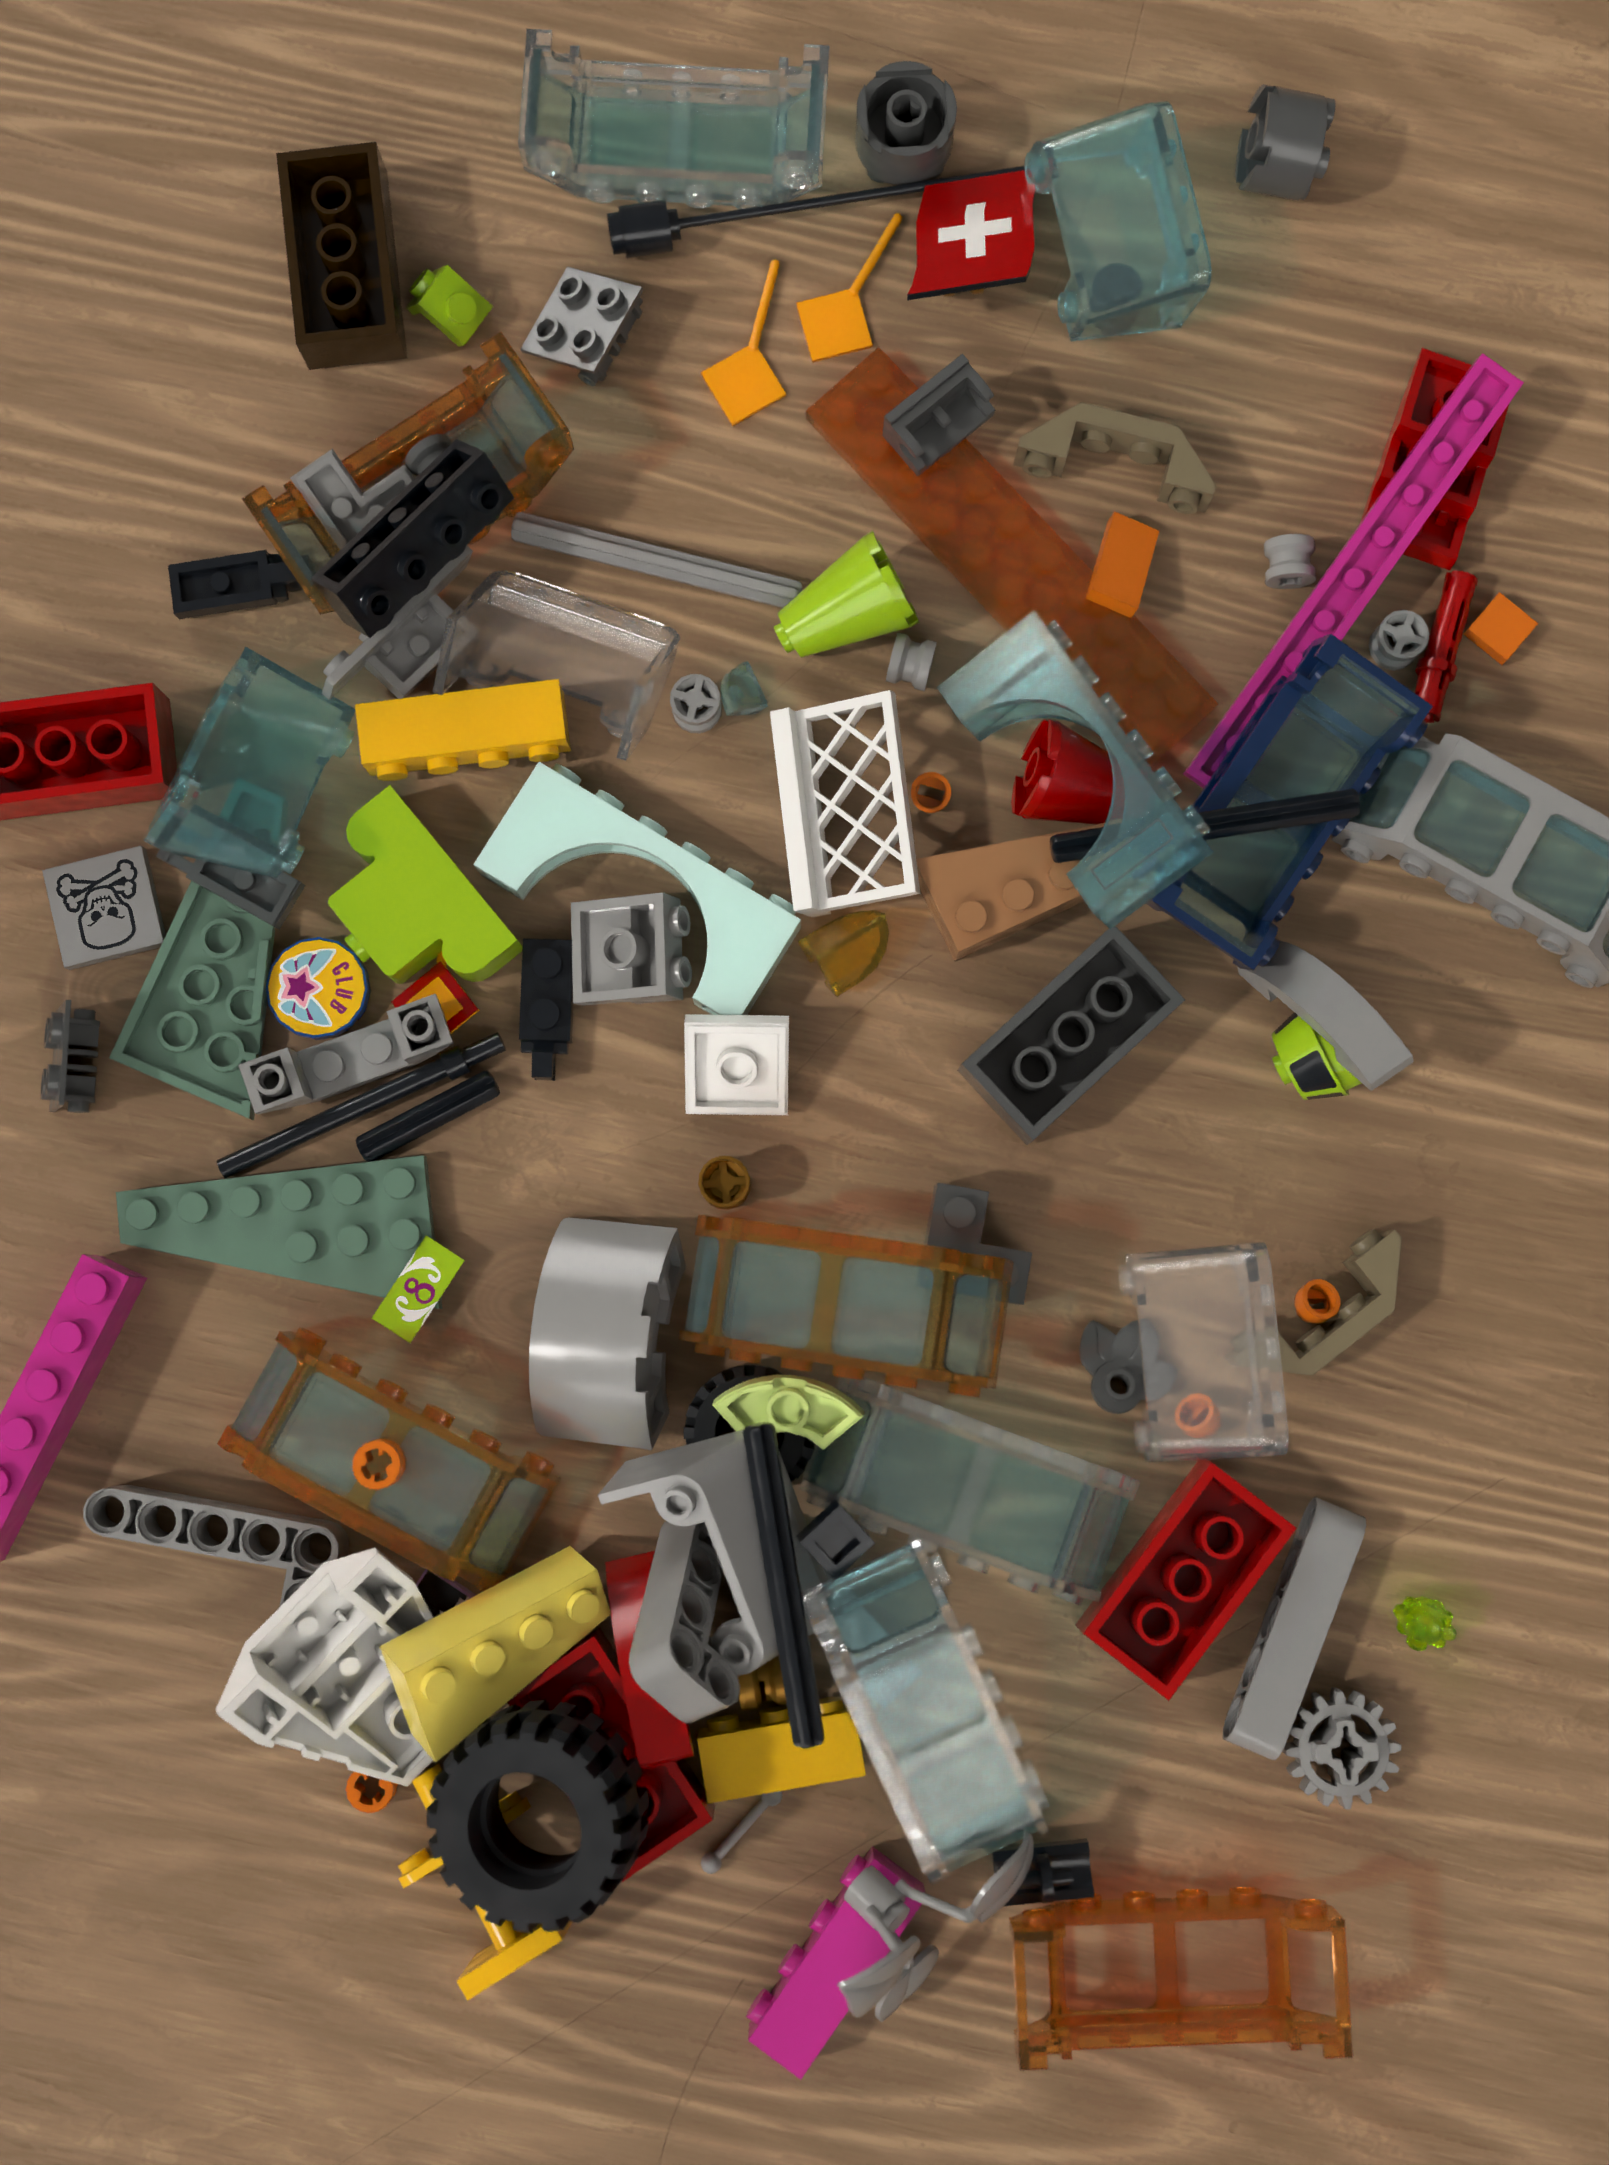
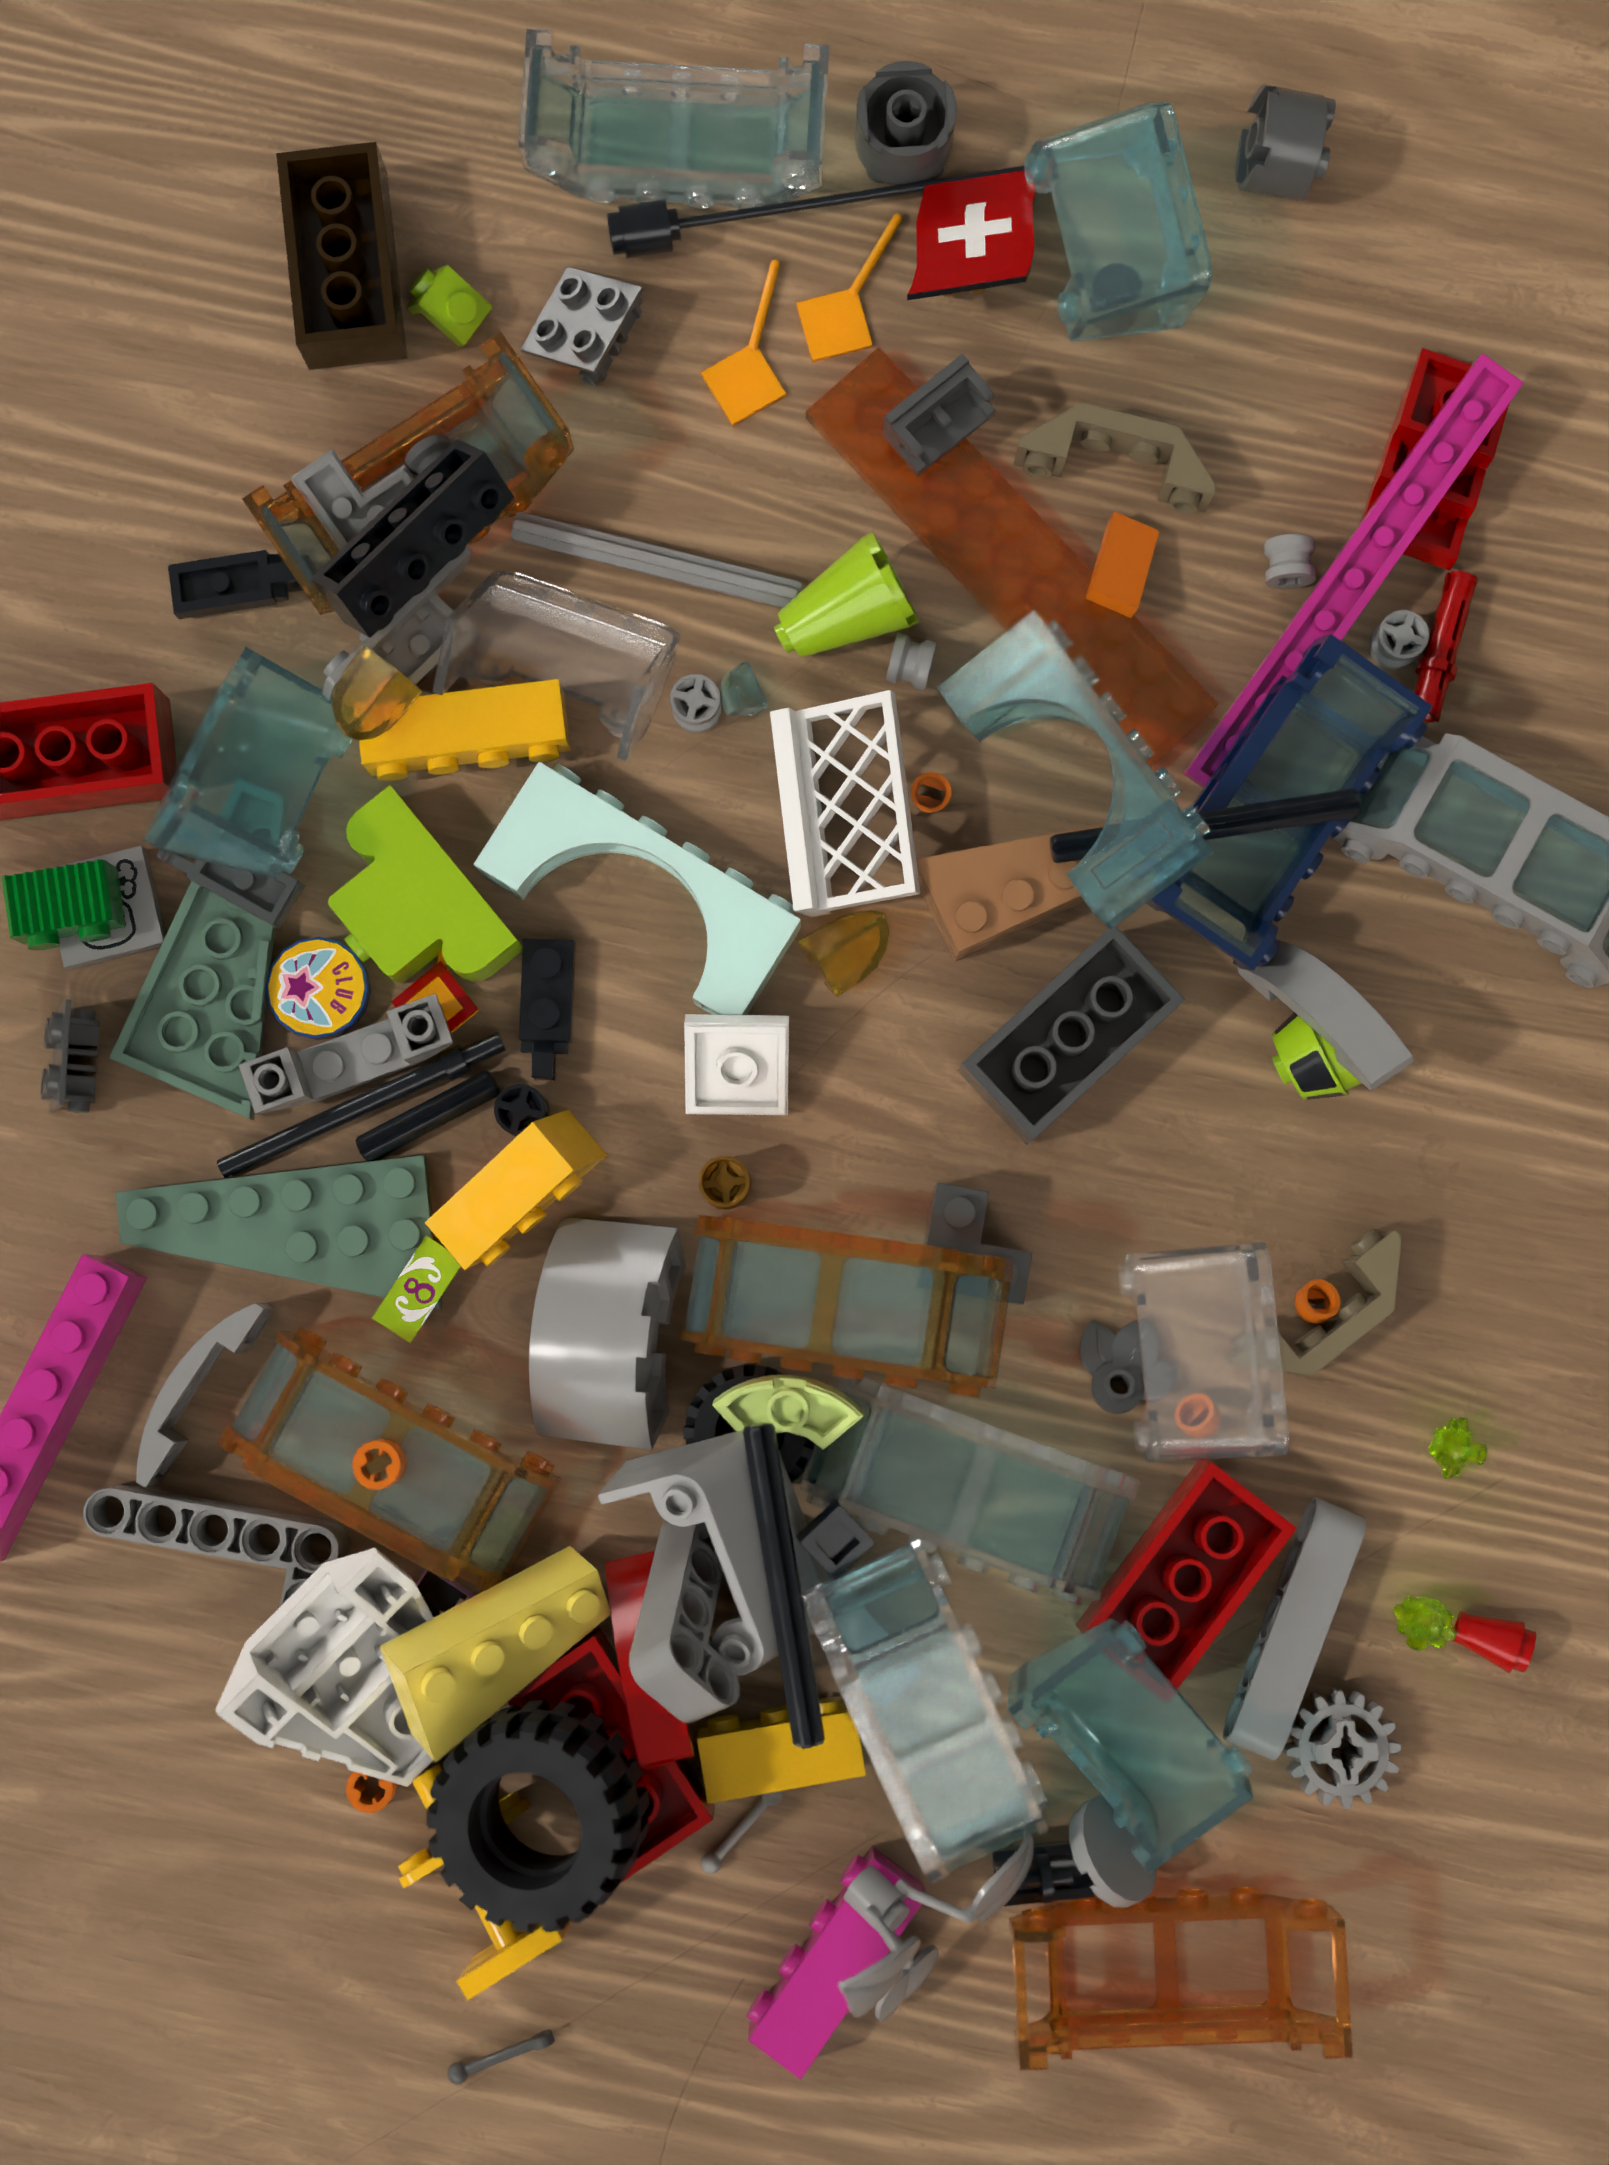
light grey plate [571,892,692,1006] -> none
pearl gold wheel [737,1655,787,1711] -> none
red cone [1011,719,1159,825] -> none
orange tile [1463,592,1538,665] -> none
none -> green brick [1,859,126,950]
none -> light grey slope [136,1303,275,1488]
none -> clear yellow brick [332,645,422,741]
none -> yellow wedge [425,1109,608,1270]
none -> dark grey hinge [447,2029,555,2085]
none -> black wheel [494,1084,550,1137]
none -> clear light blue windscreen [1007,1618,1253,1874]
none -> light grey tile [1069,1795,1156,1908]
none -> clear neon green plant [1428,1417,1488,1479]
none -> red cone [1451,1611,1536,1673]

